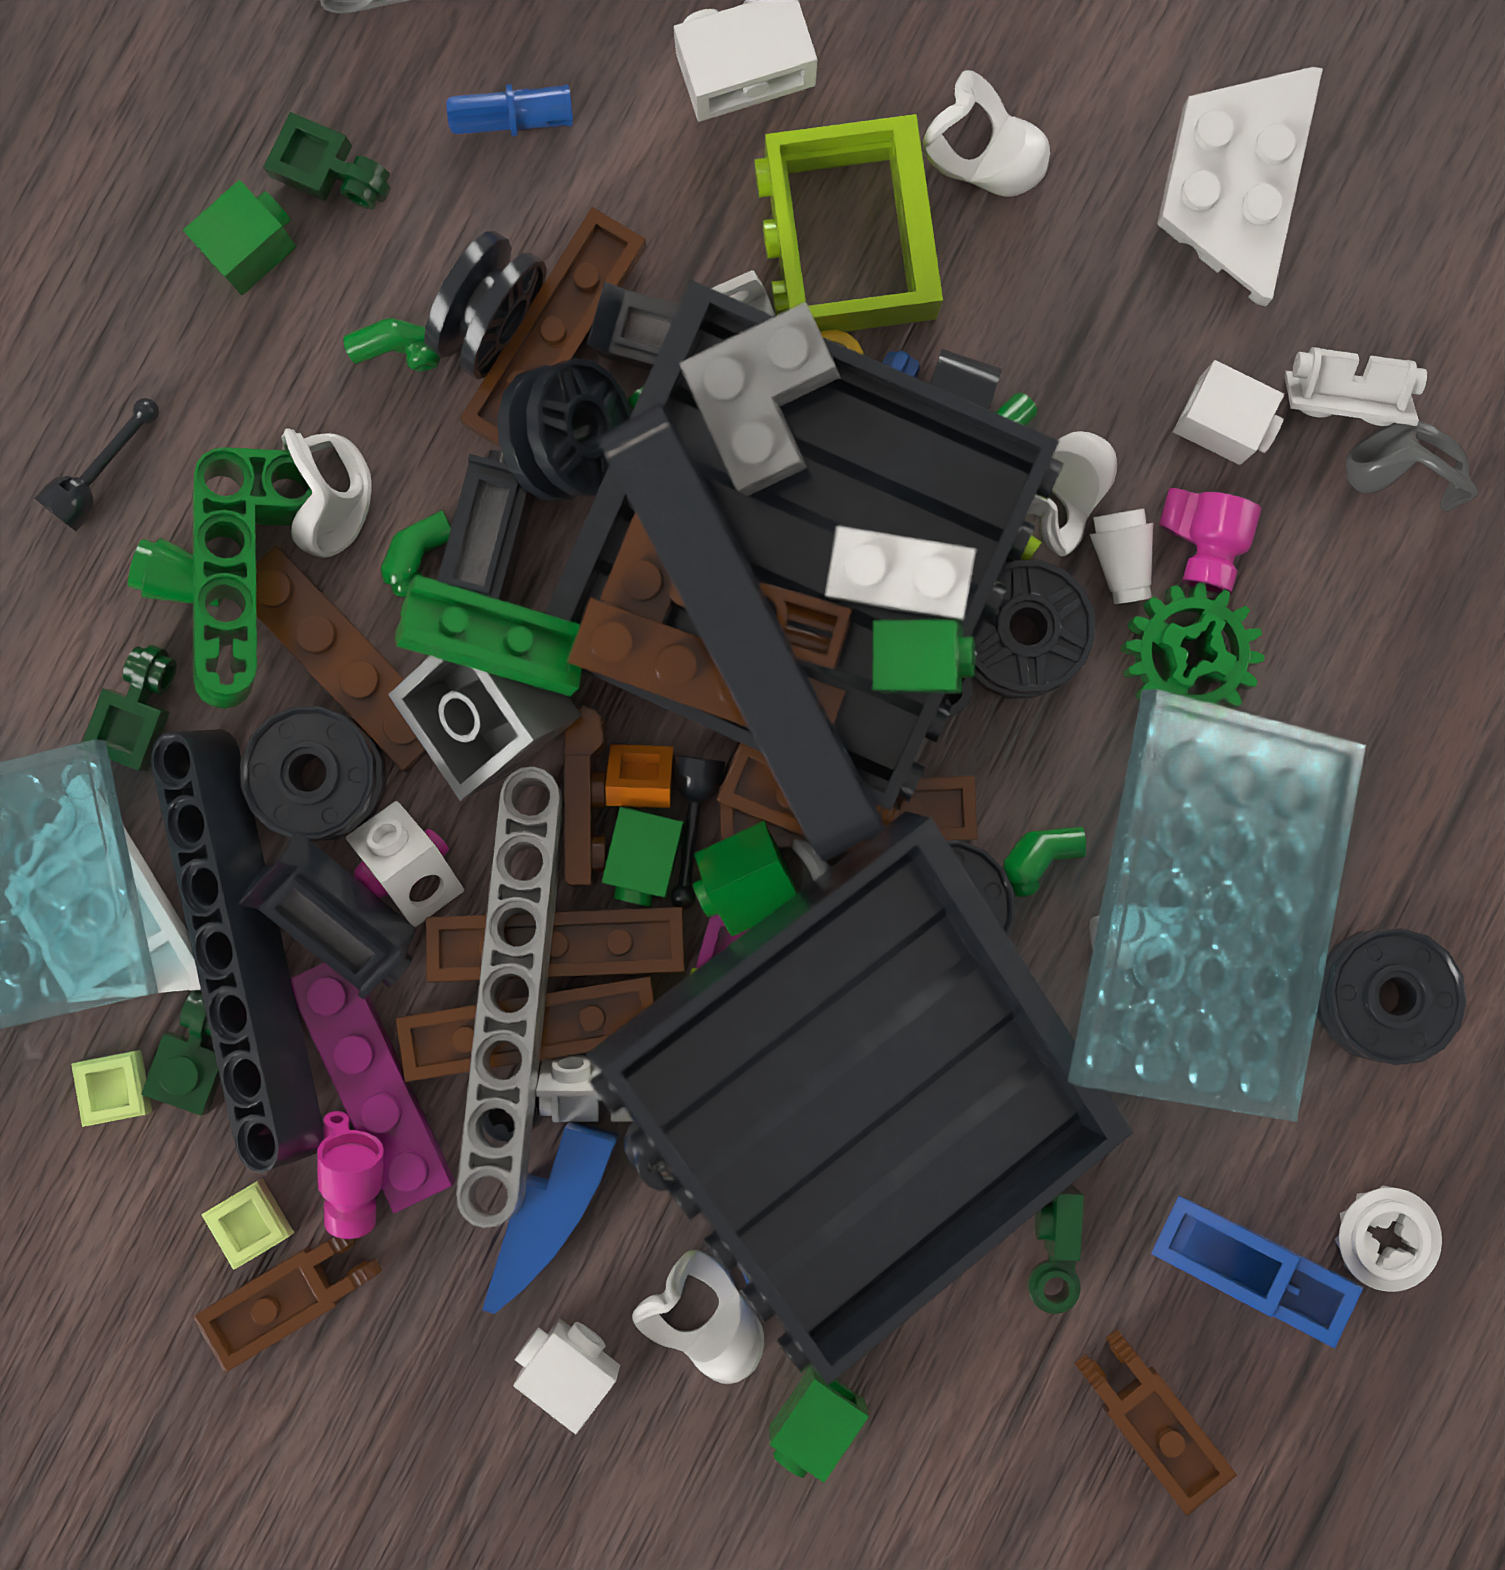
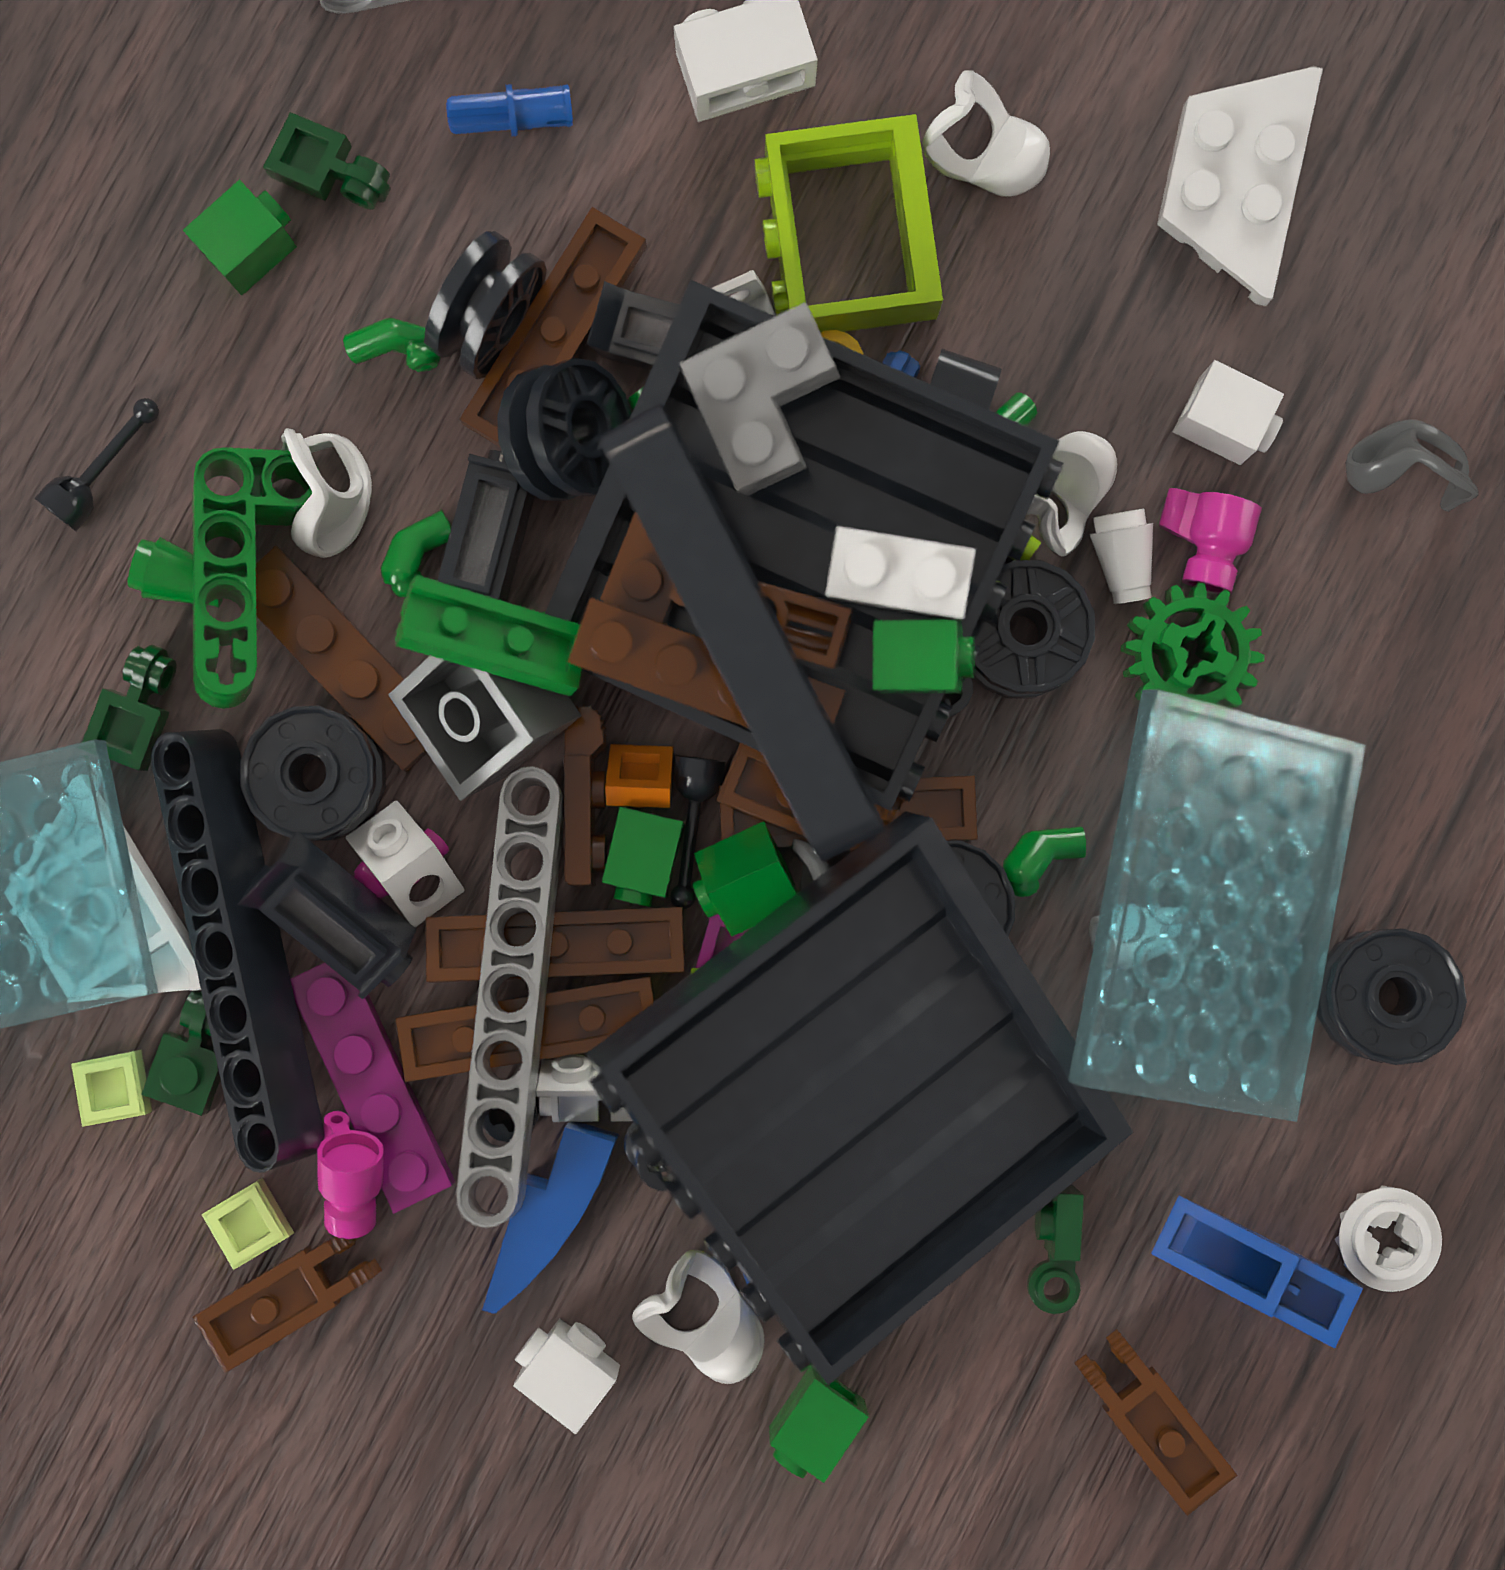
white hinge [1284,347,1427,426] -> none

